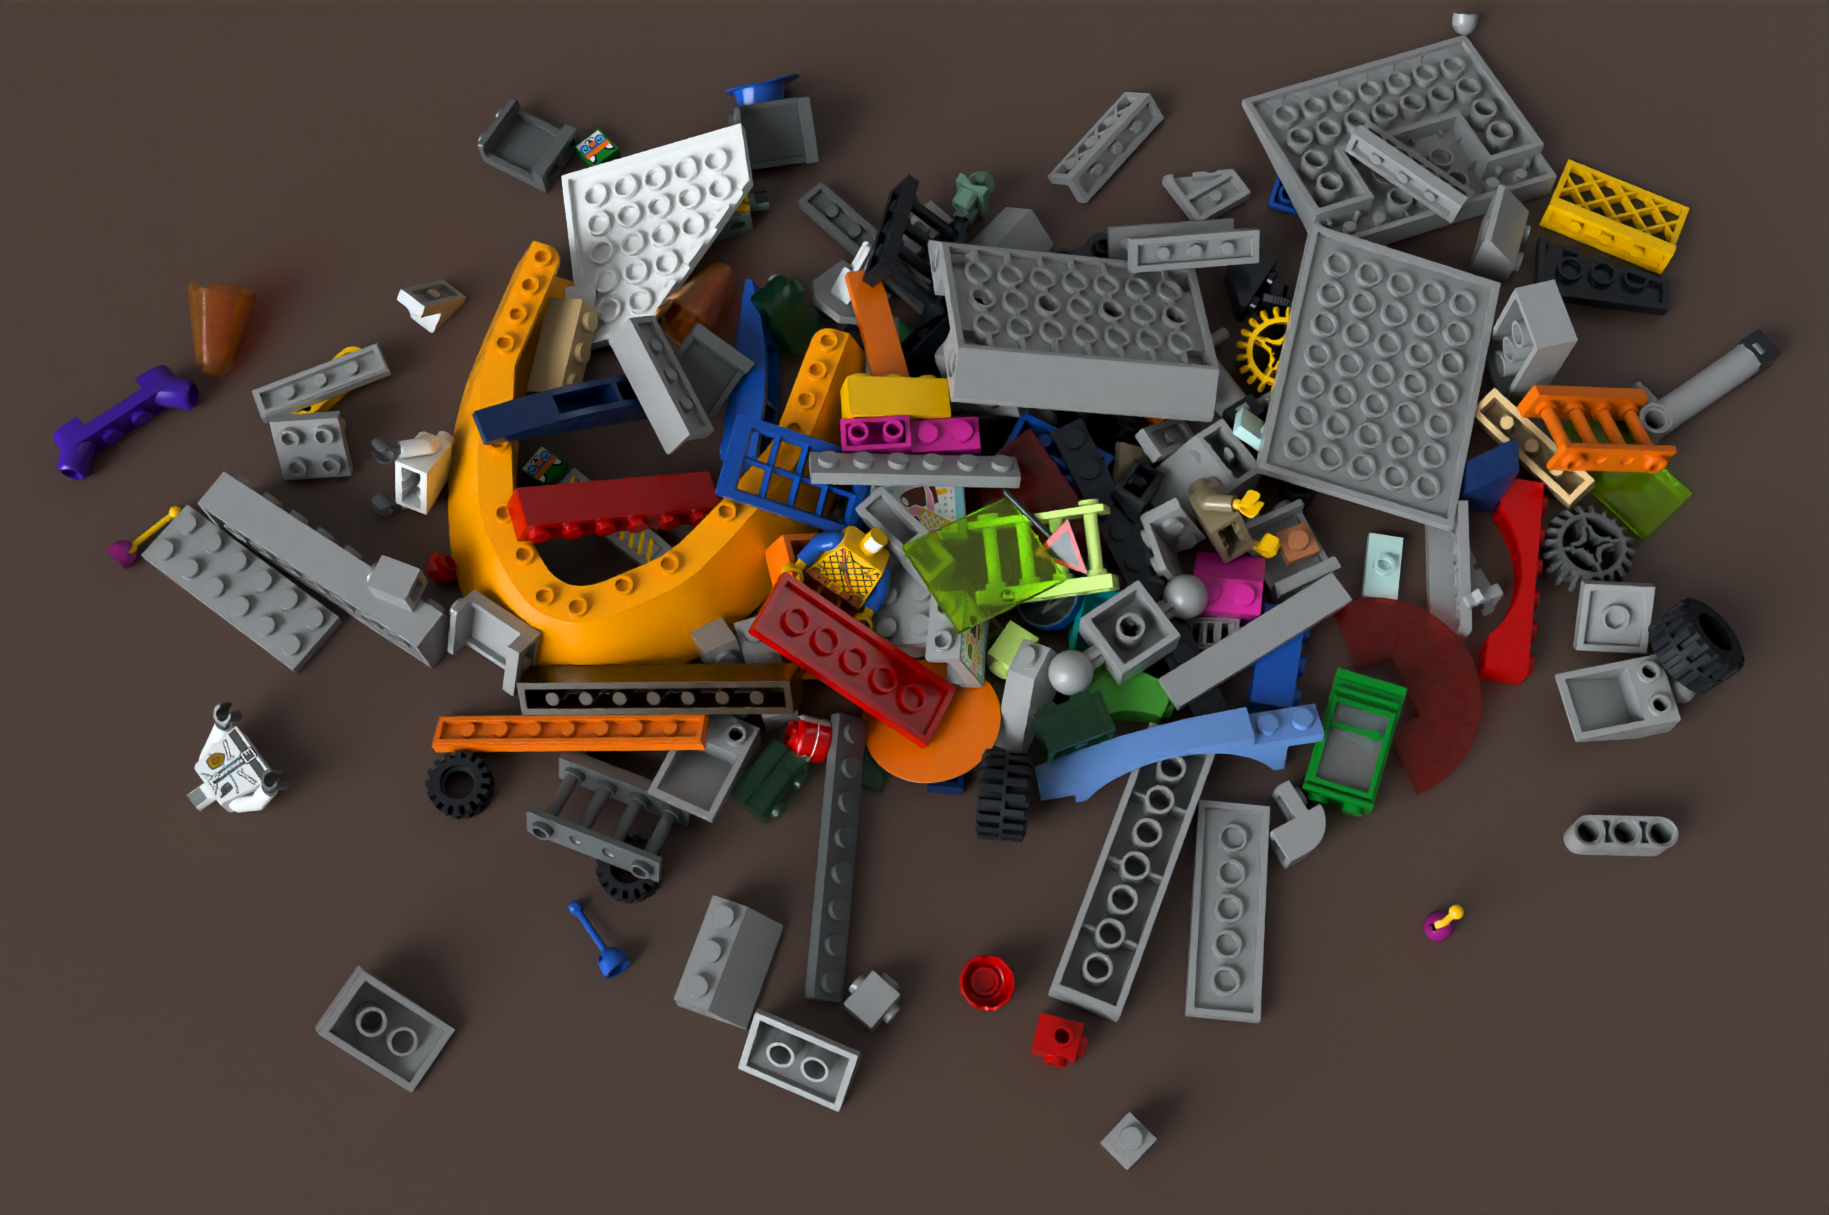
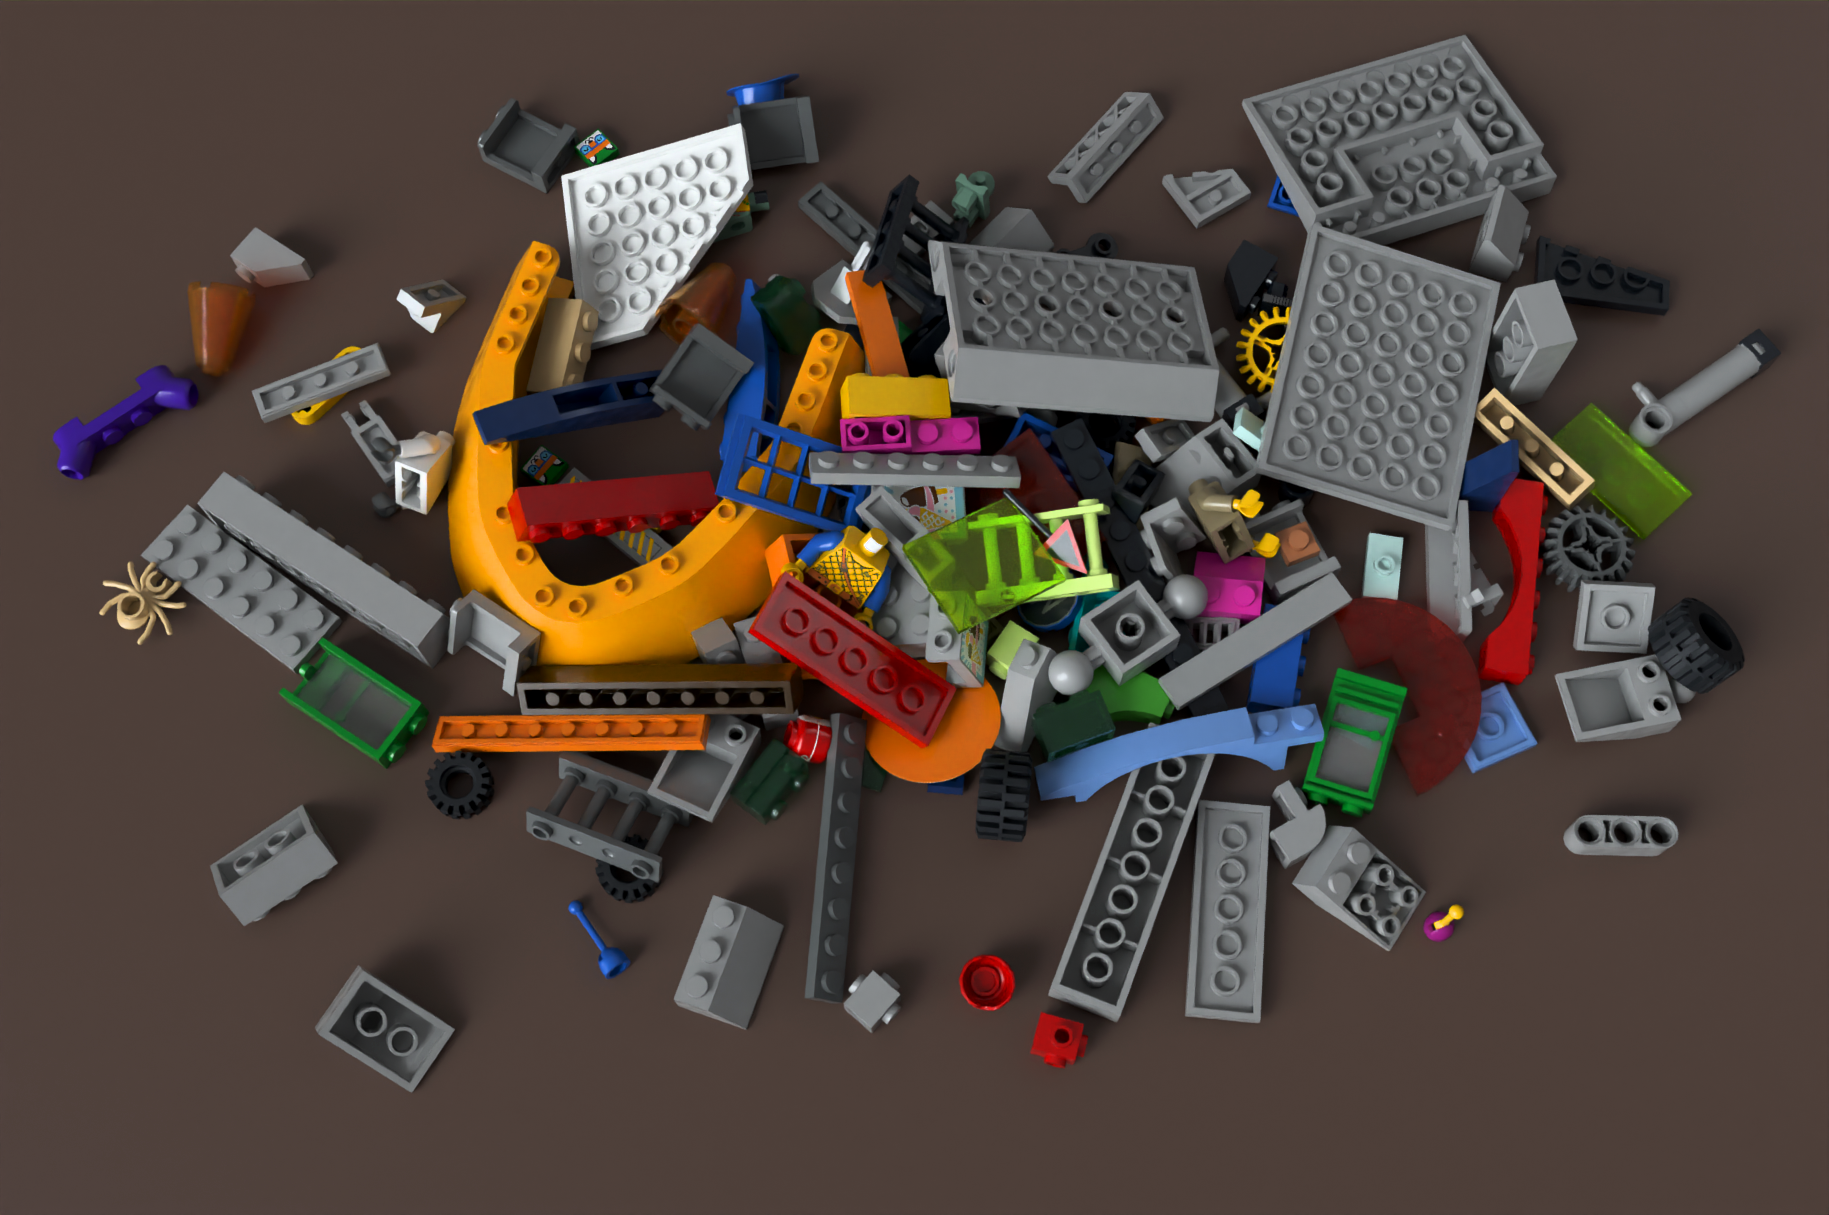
hinge [106,506,182,570] -> none
torso [187,702,289,813] -> none
light grey plate [269,411,353,480] -> none
light grey brick [366,555,428,612] -> none
red plate [425,551,457,585] -> none
white sticker [565,283,596,306] -> none
light grey panel [609,315,715,455] -> none
light grey slope [738,1008,862,1112] -> none
light grey brick [1100,1112,1157,1170] -> none
light grey fence [1108,218,1260,273] -> none
light grey fence [1345,120,1475,224] -> none
light grey hinge [1452,11,1478,35] -> none
orange fence [1517,385,1678,473] -> none
yellow fence [1539,159,1690,275] -> none
none -> tan animal [99,562,187,645]
none -> light grey slope [210,804,338,926]
none -> light grey slope [230,227,314,287]
none -> door [279,637,429,769]
none -> light grey hinge [341,400,399,487]
none -> light grey slope [1292,825,1426,951]
none -> medium blue tile [1439,682,1538,774]

